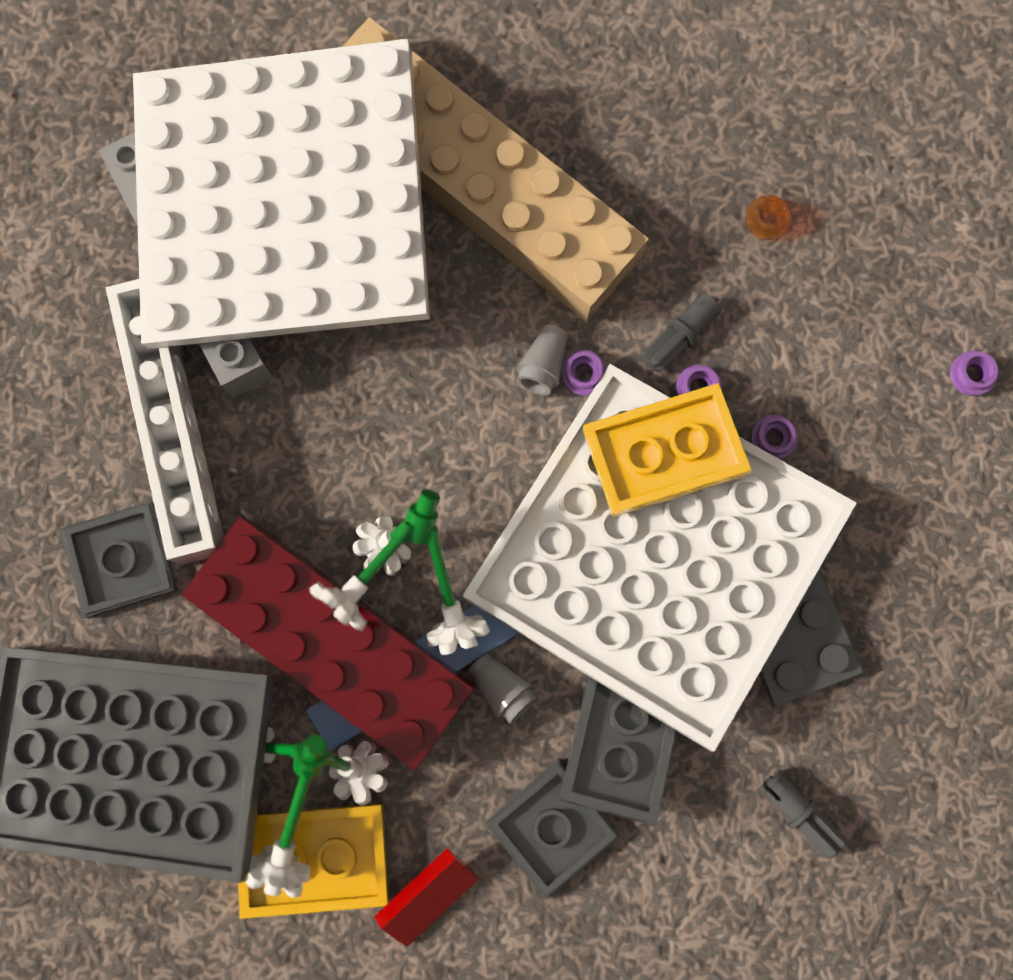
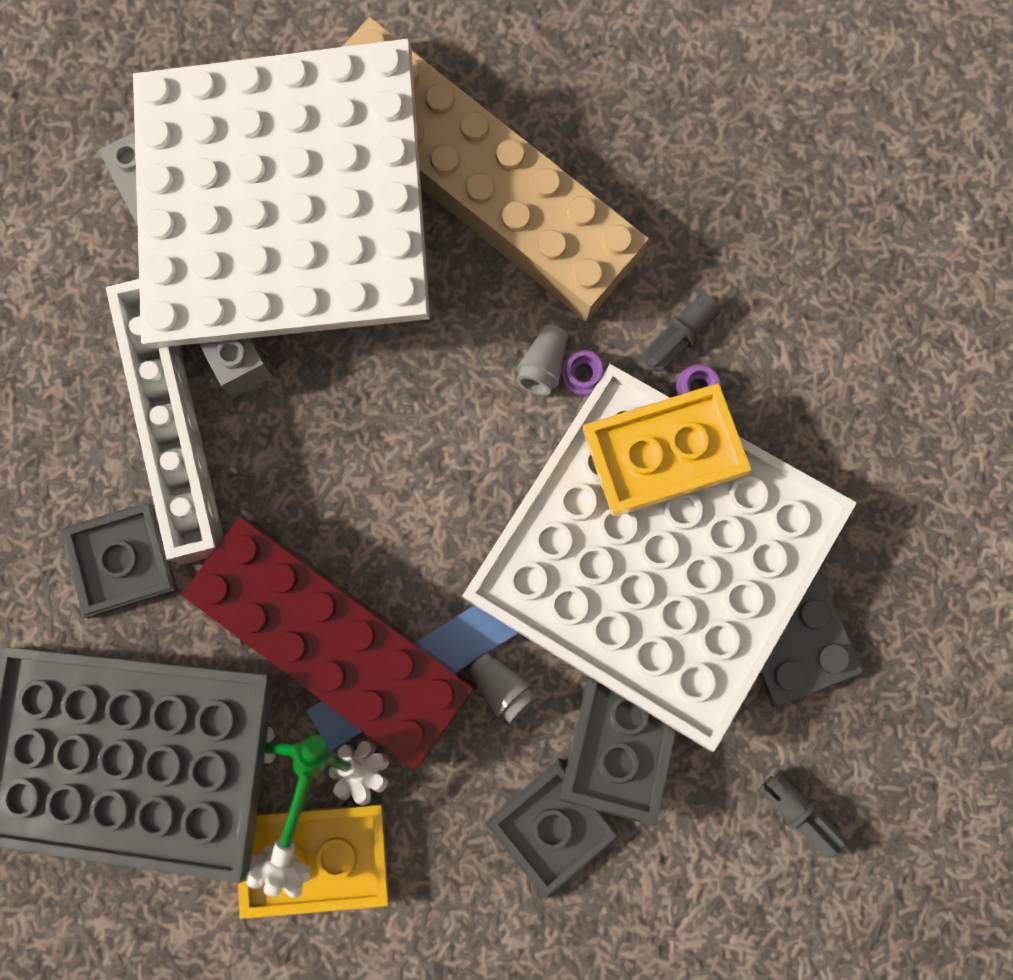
white plant [310,489,490,655] -> none
red tile [374,848,479,947] -> none
clear orange plate [745,195,791,240] -> none
medium lavender plate [750,415,798,460] -> none
medium lavender plate [950,351,998,396] -> none

